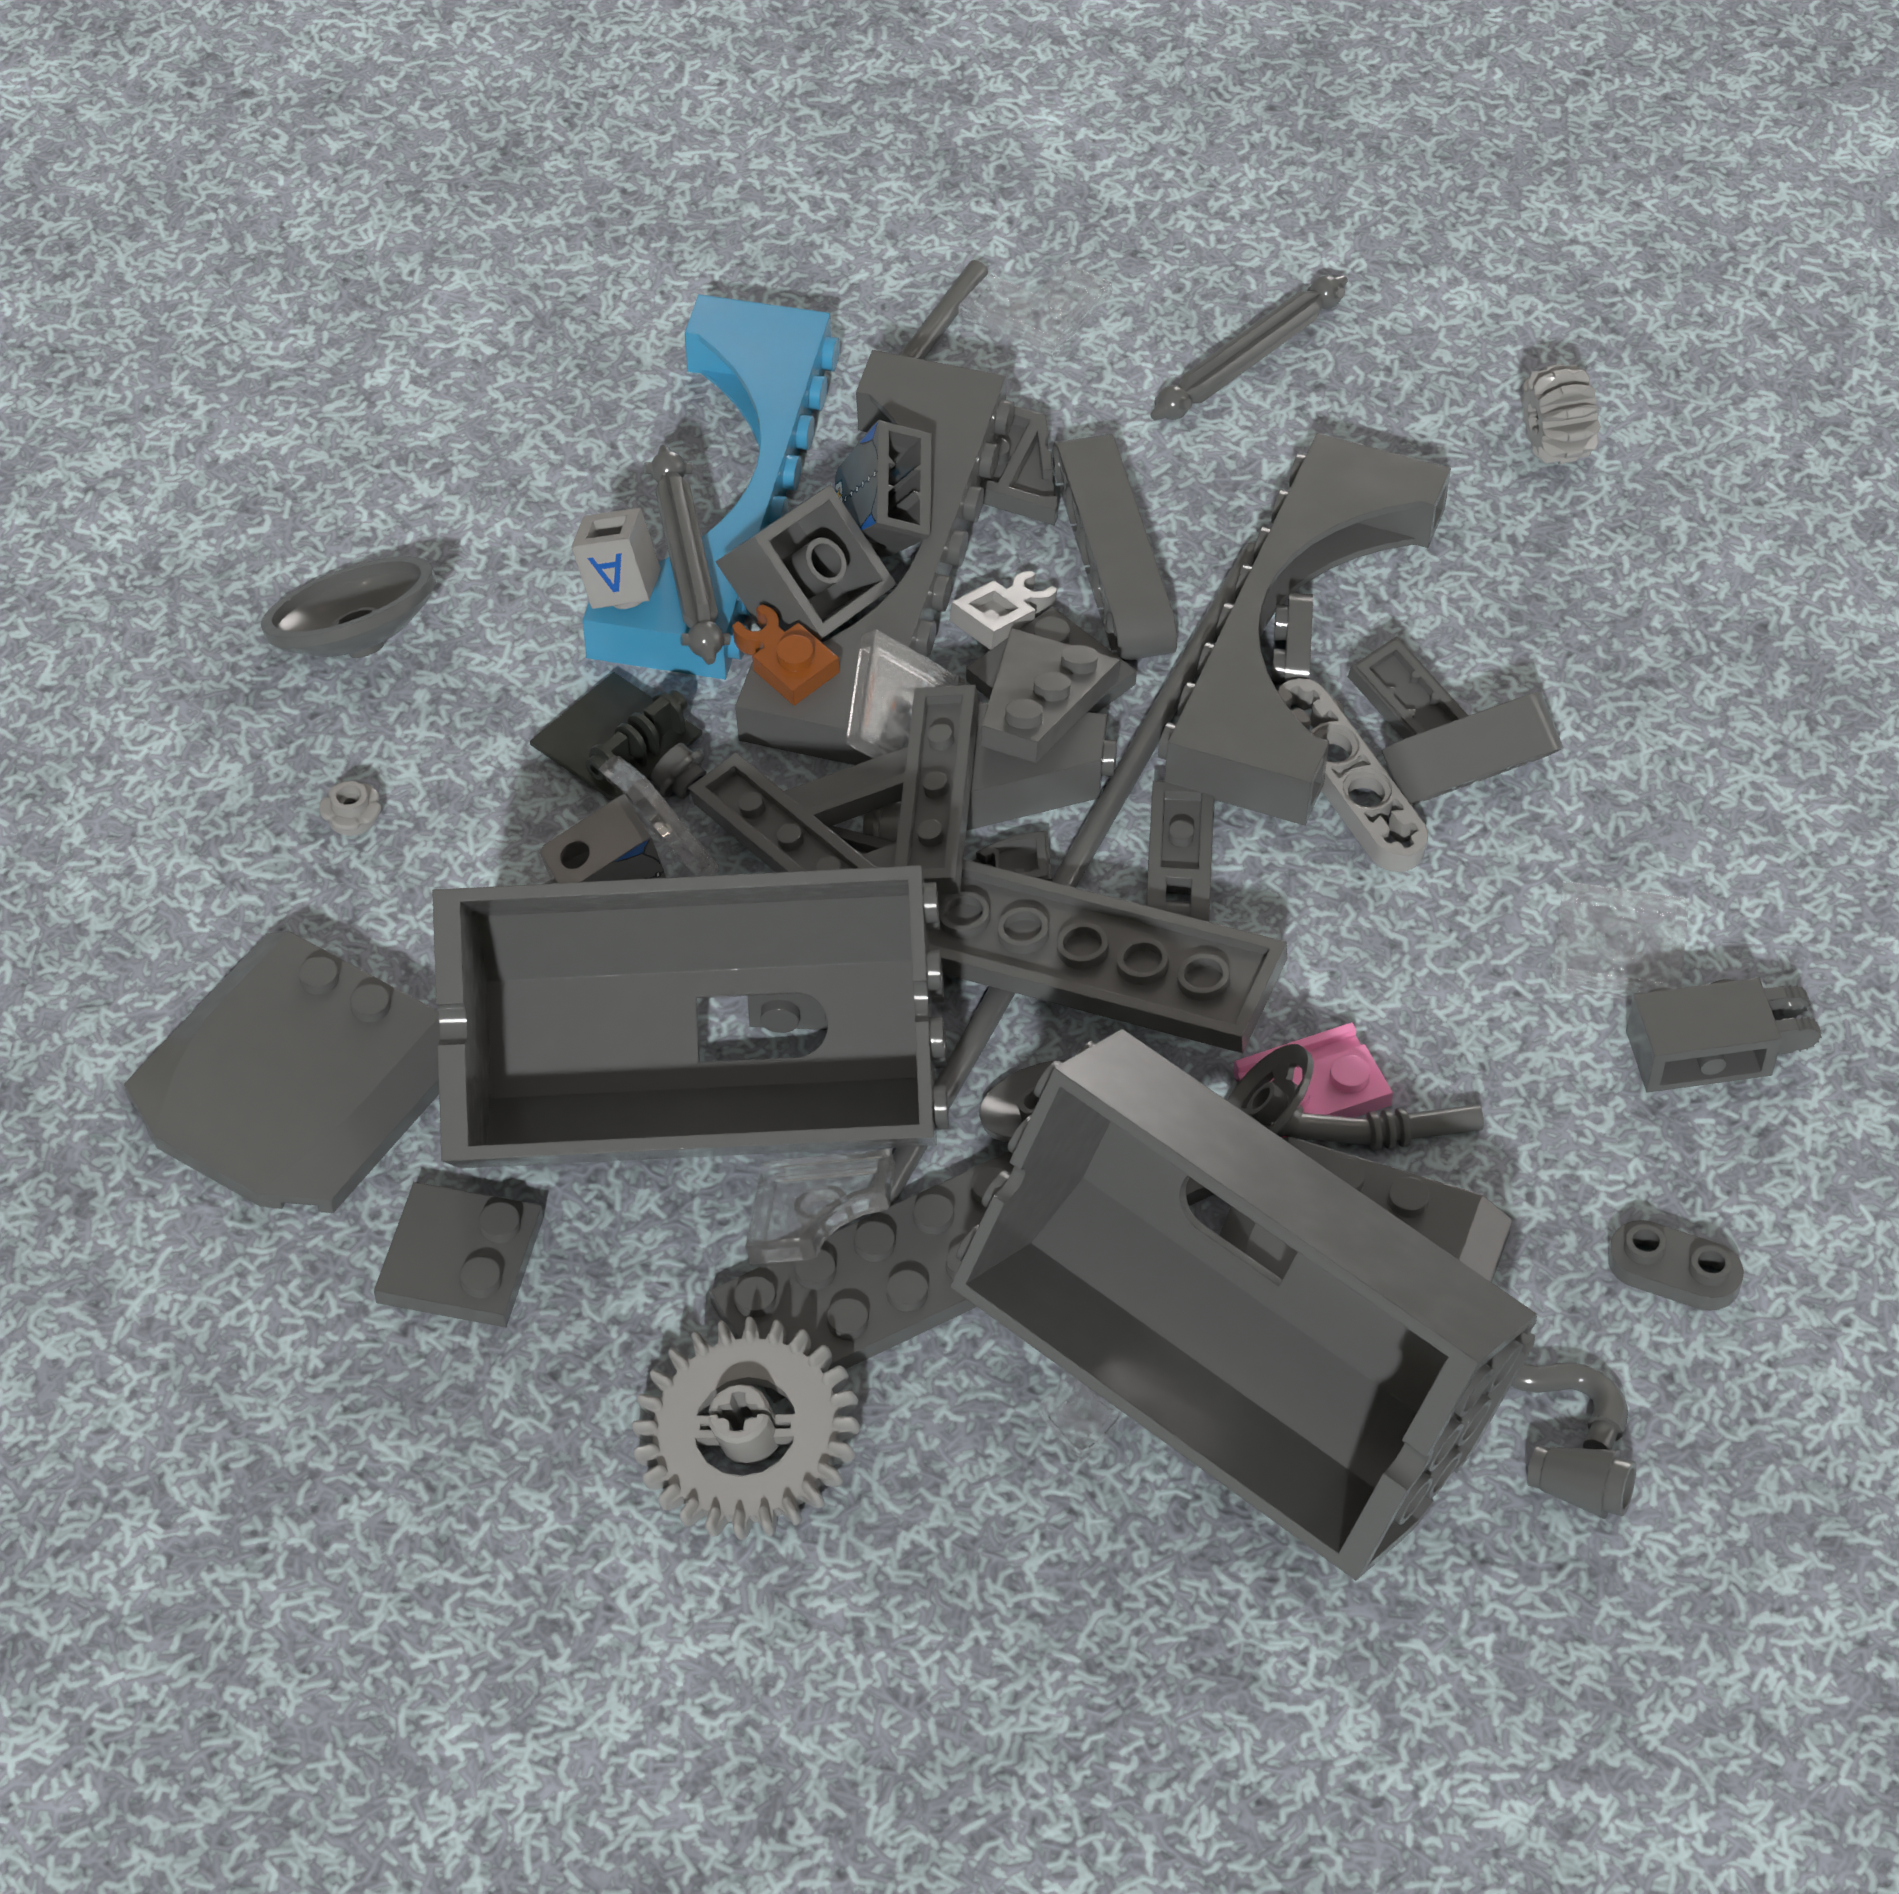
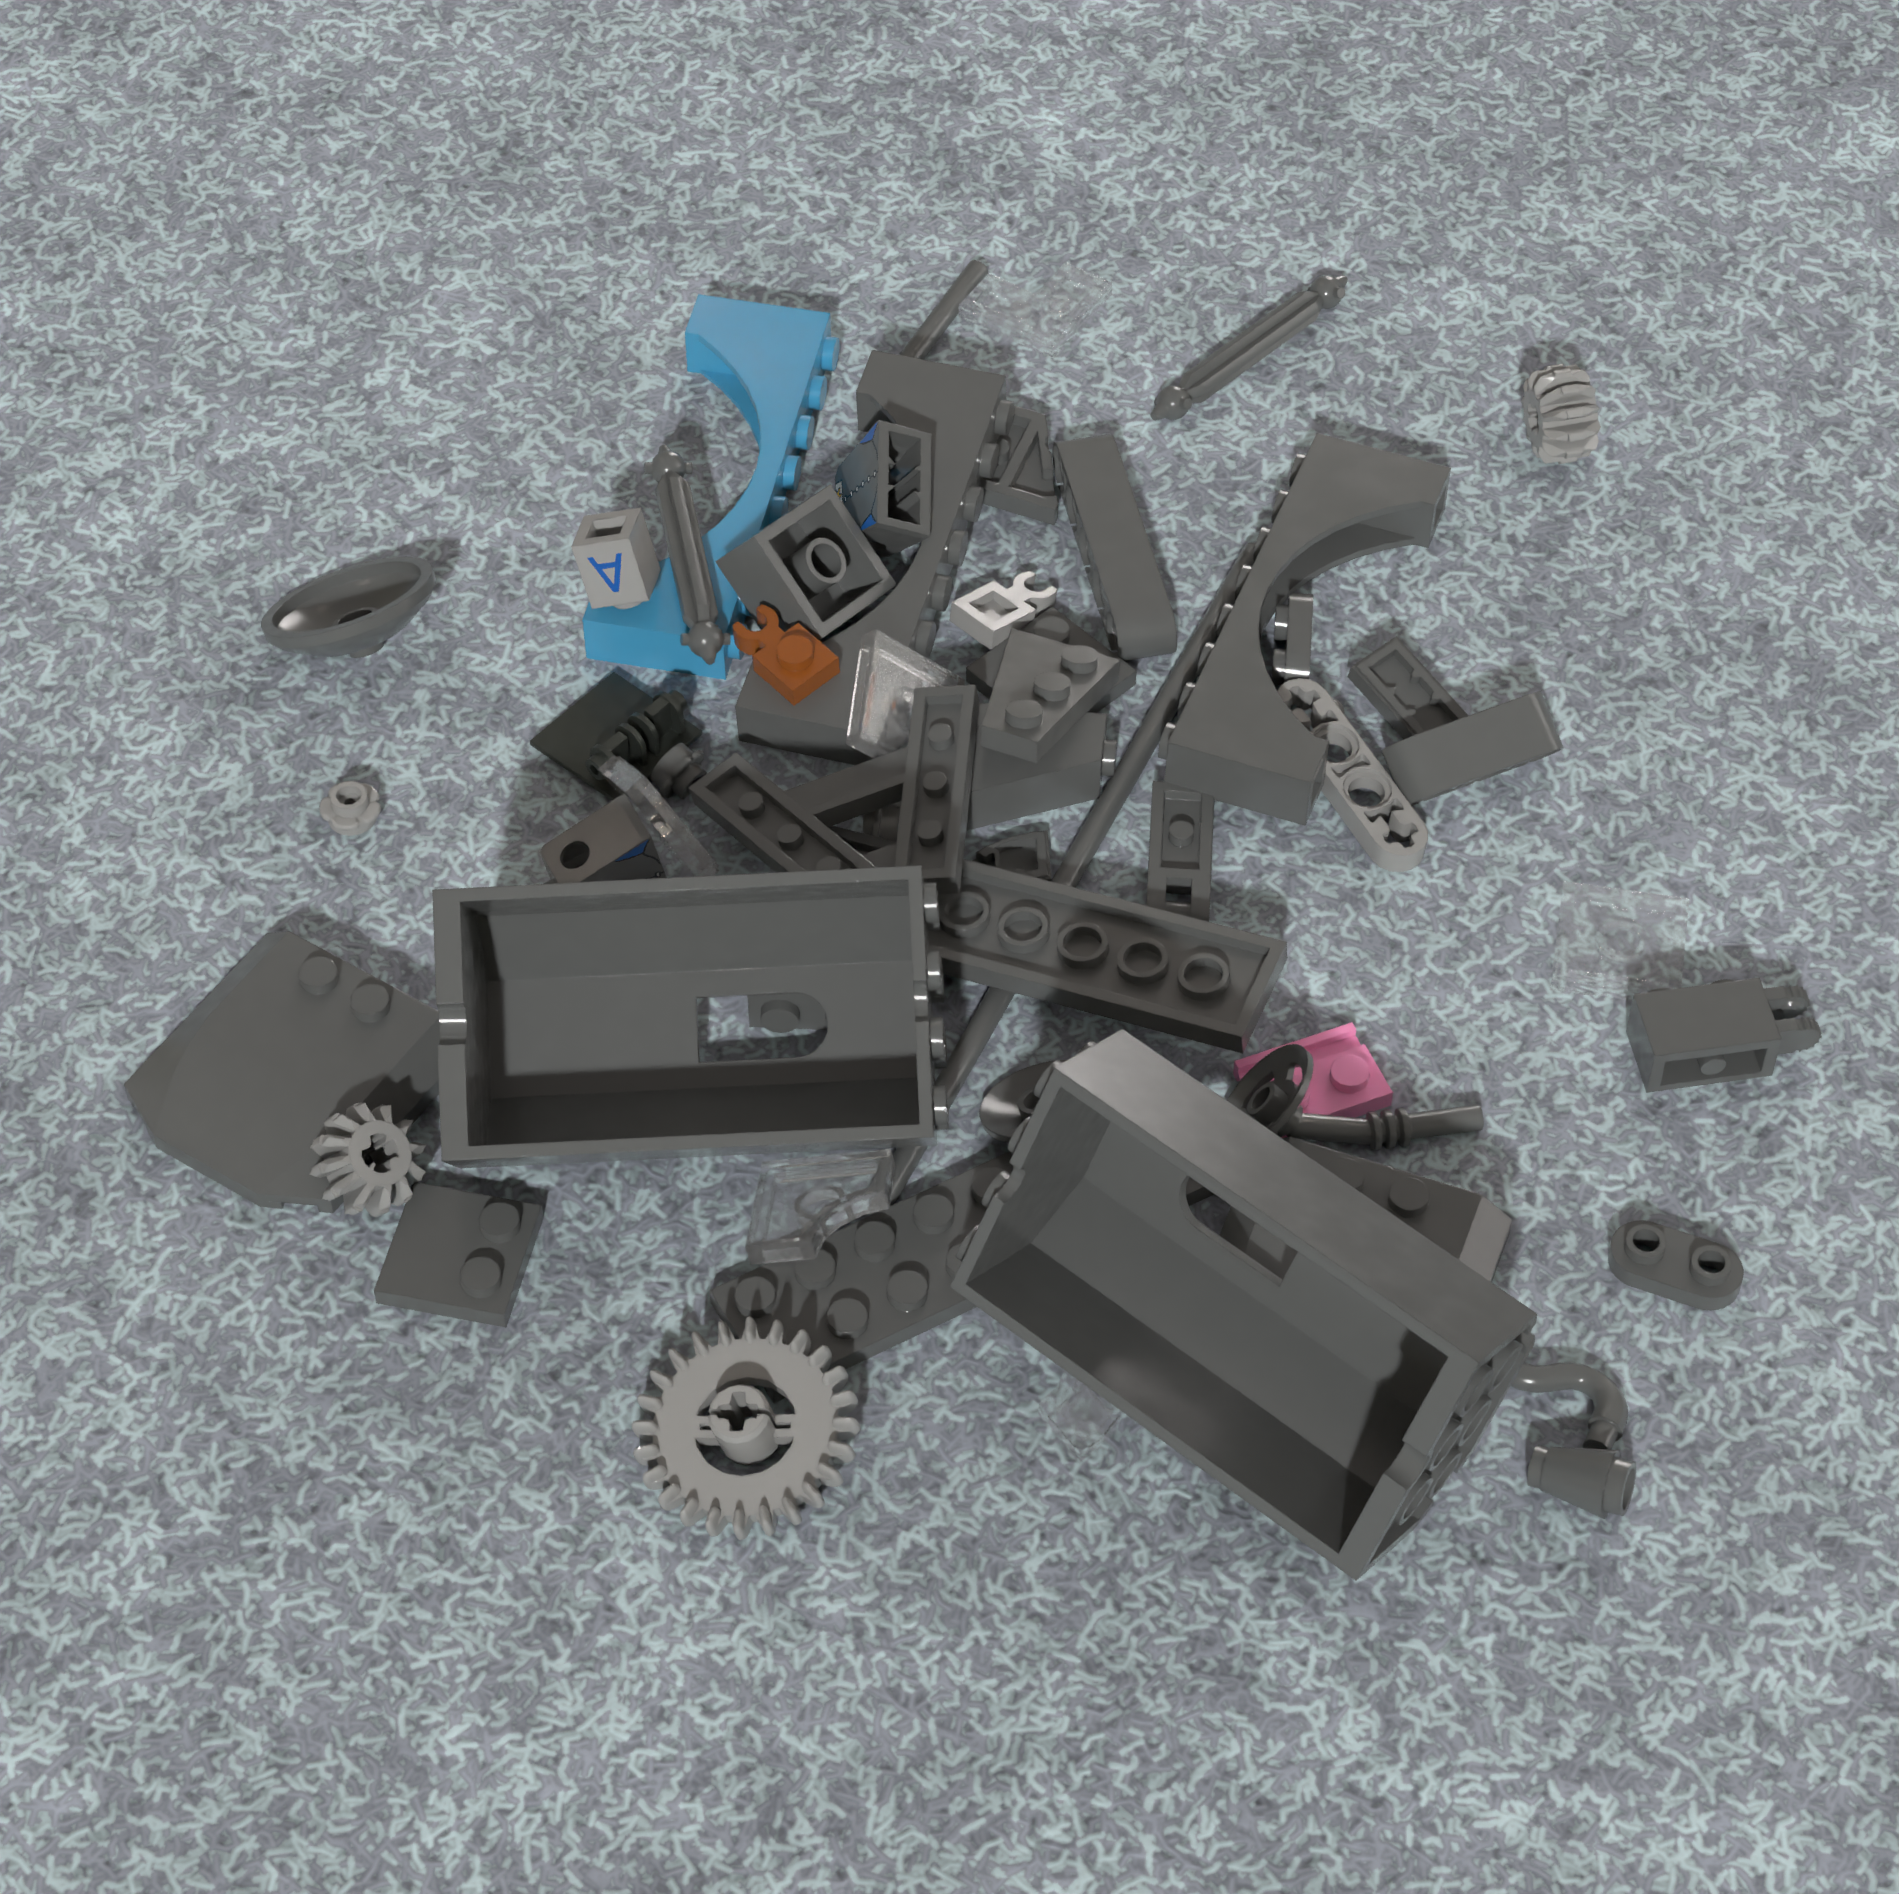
none -> light grey gear [309,1103,426,1217]

